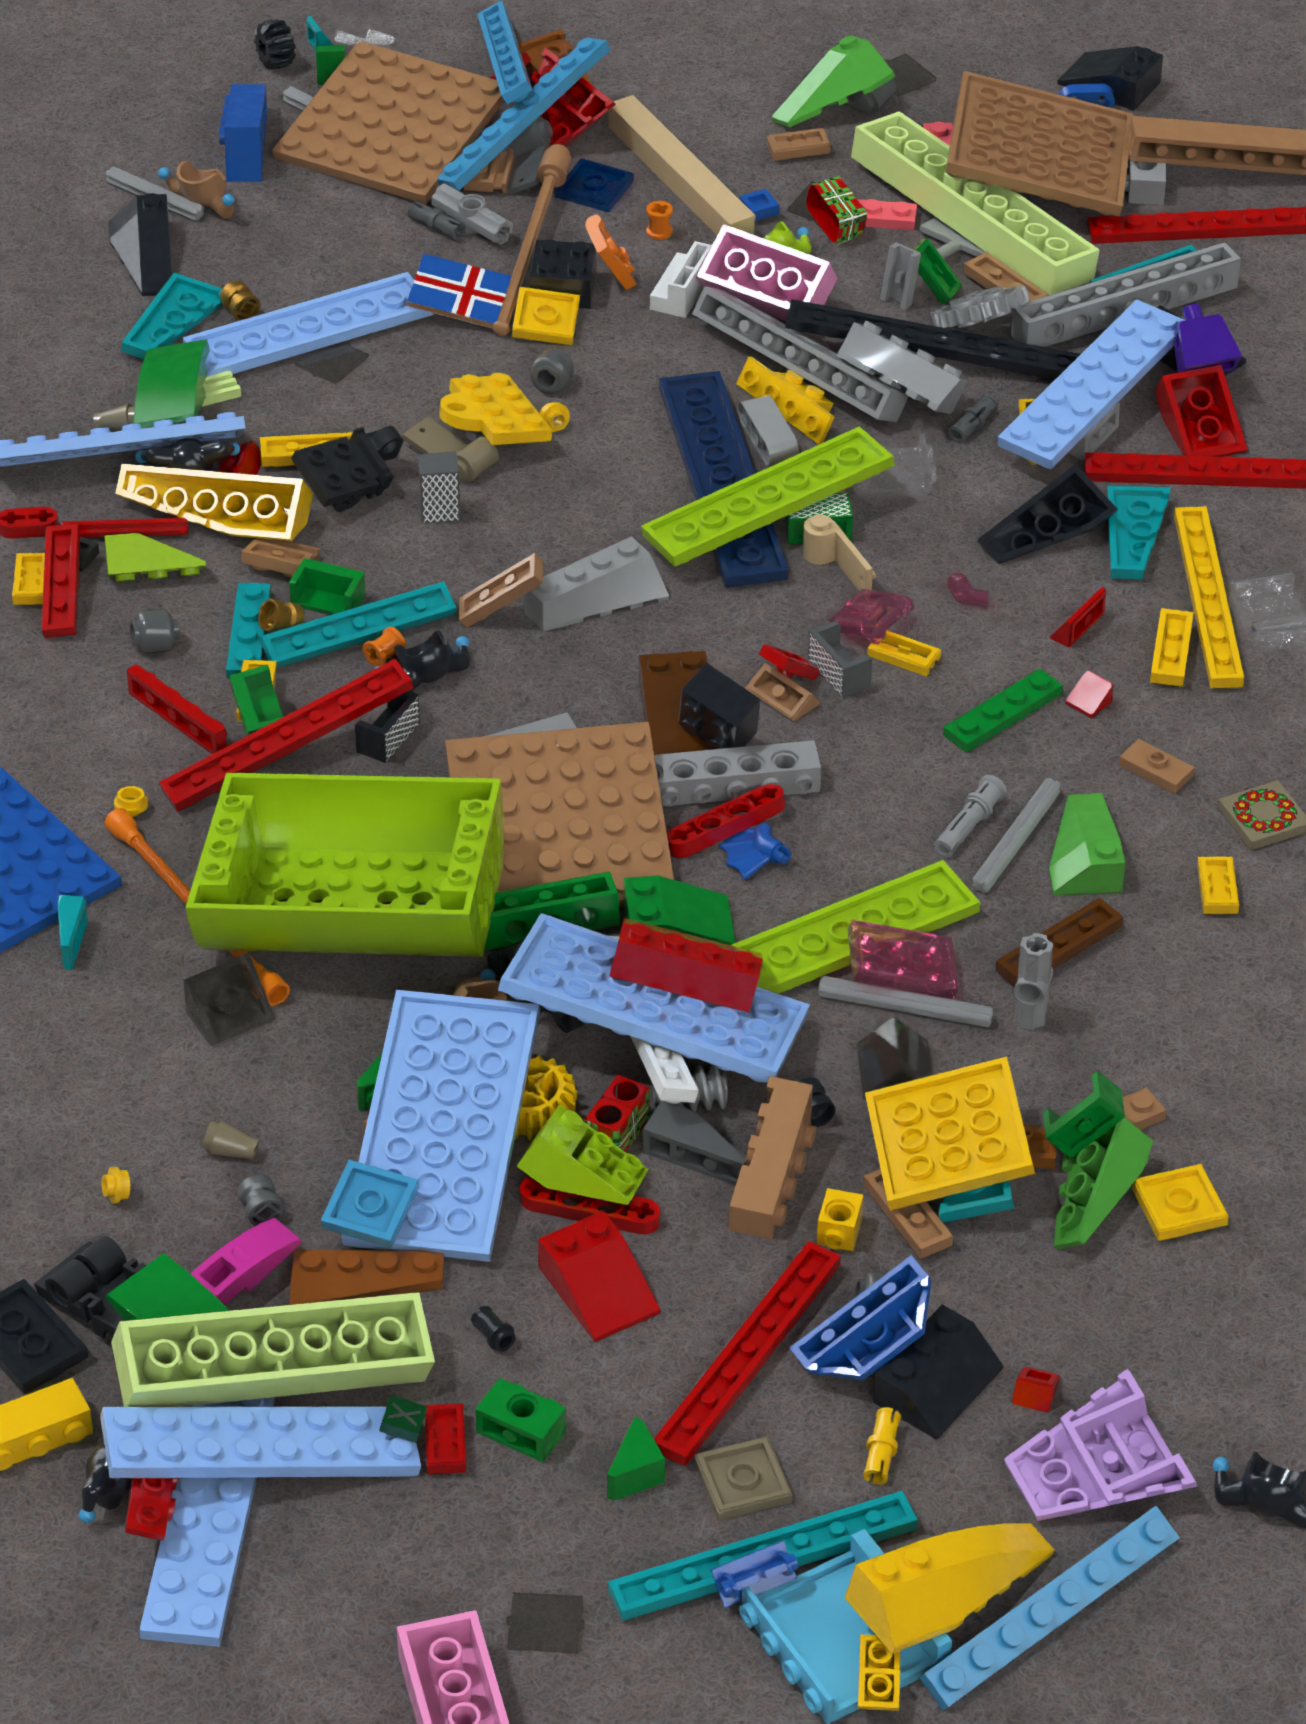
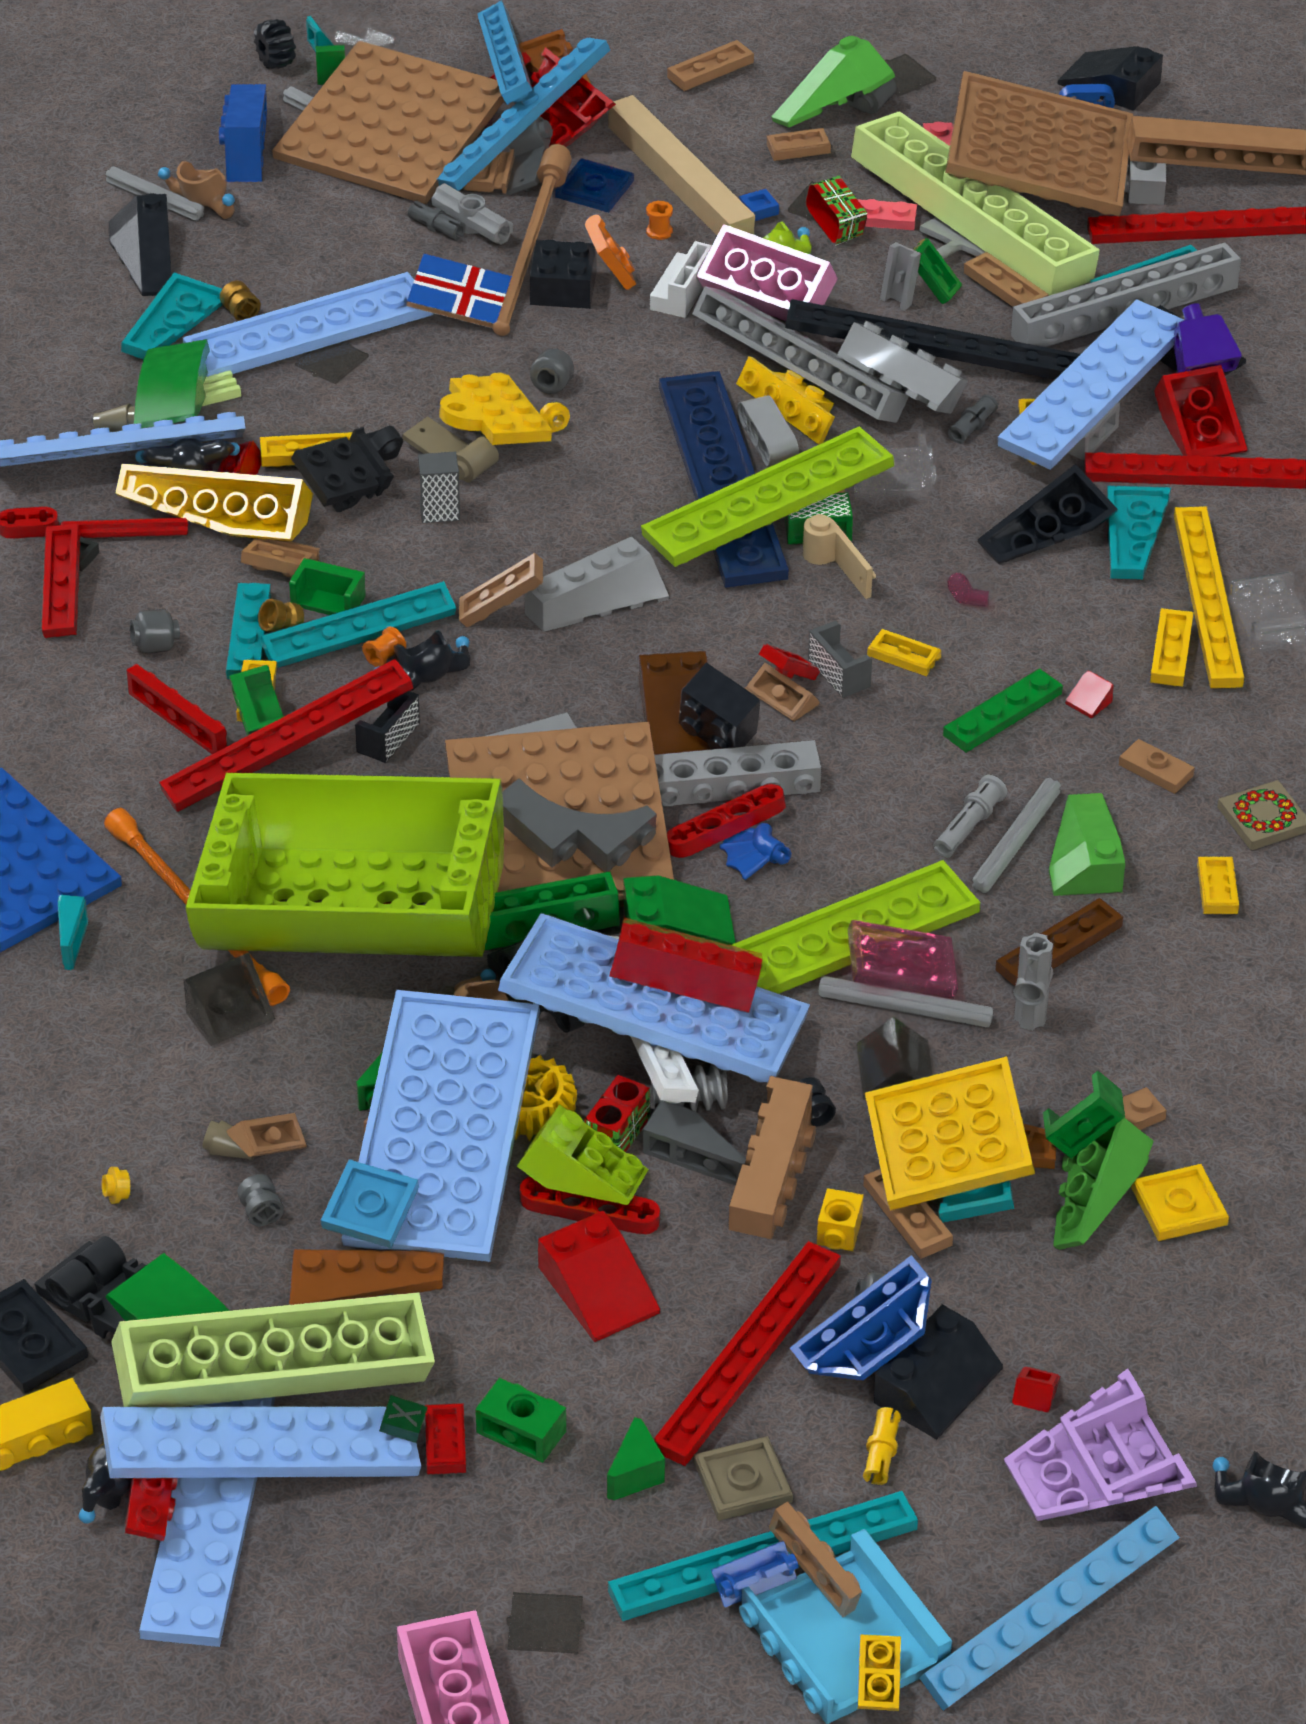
yellow plate [12,553,45,605] -> none
lime slope [105,533,206,582] -> none
yellow plate [114,786,148,817] -> none
dark pink slope [191,1218,302,1306] -> none
black pin [471,1306,516,1351] -> none
yellow plate [512,287,580,345] -> none
clear pink plate [829,589,914,644] -> none
yellow wedge [845,1523,1055,1654] -> none
light grey gear [930,285,1030,328] -> none
red slope [1050,587,1106,647] -> none
none -> medium nougat slope [227,1113,307,1157]
none -> dark grey arch [502,779,657,872]
none -> medium nougat plate [667,40,754,91]
none -> medium nougat plate [769,1501,862,1617]

